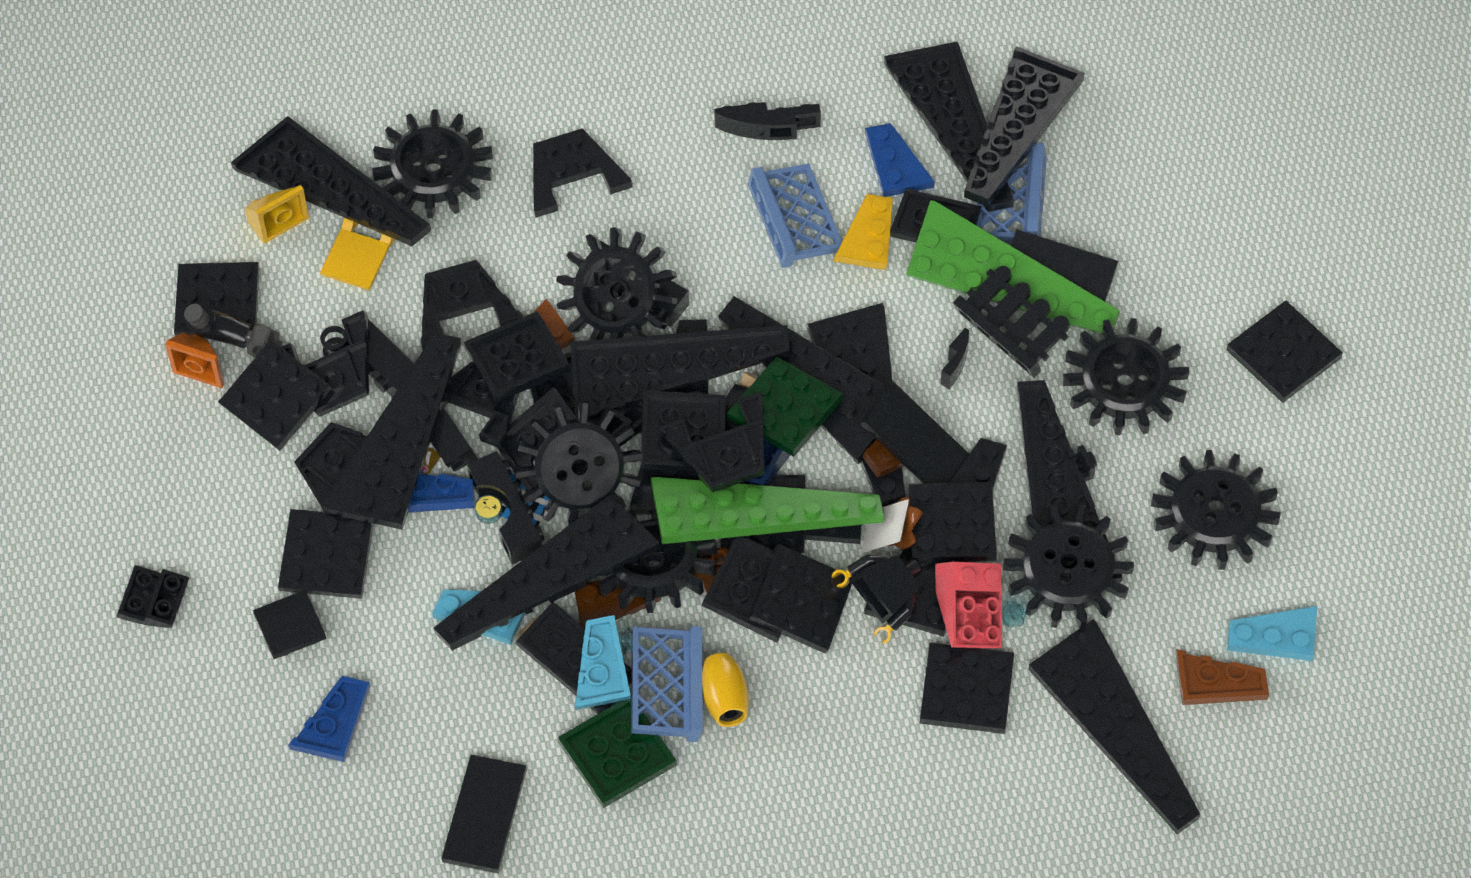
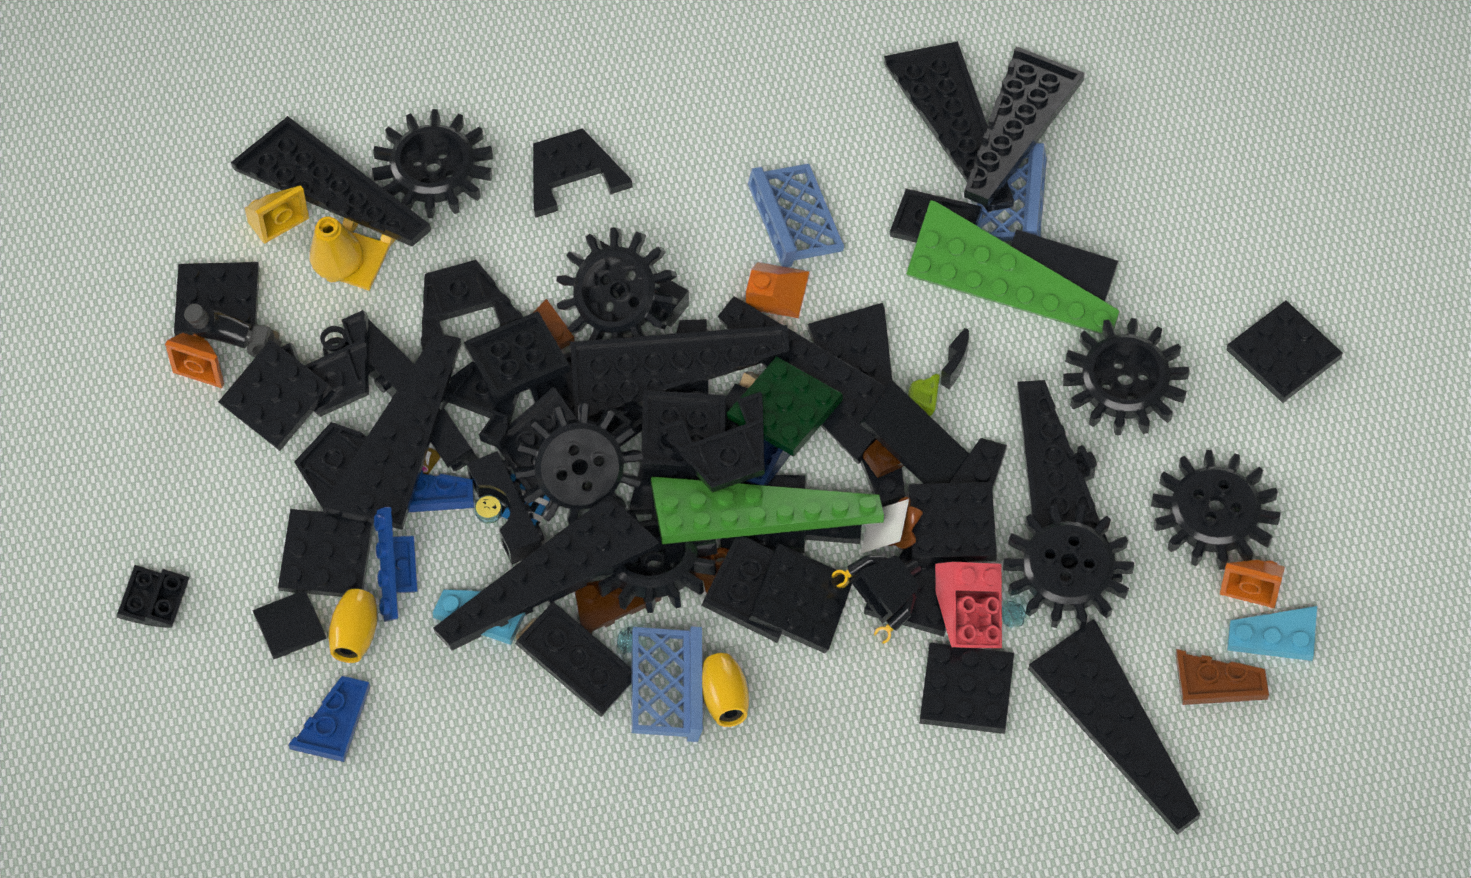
black tile [441,755,527,874] -> none
dark green plate [558,699,677,808] -> none
medium azure wing [574,615,631,710] -> none
black slope [714,102,821,140] -> none
yellow wing [833,194,893,270] -> none
blue wing [865,123,935,197] -> none
black fence [953,266,1070,378] -> none
none -> yellow cone [309,216,363,282]
none -> yellow piece [329,589,378,663]
none -> blue bracket [374,507,418,622]
none -> orange slope [746,262,809,318]
none -> lime tile [908,374,940,416]
none -> orange slope [1220,560,1285,609]

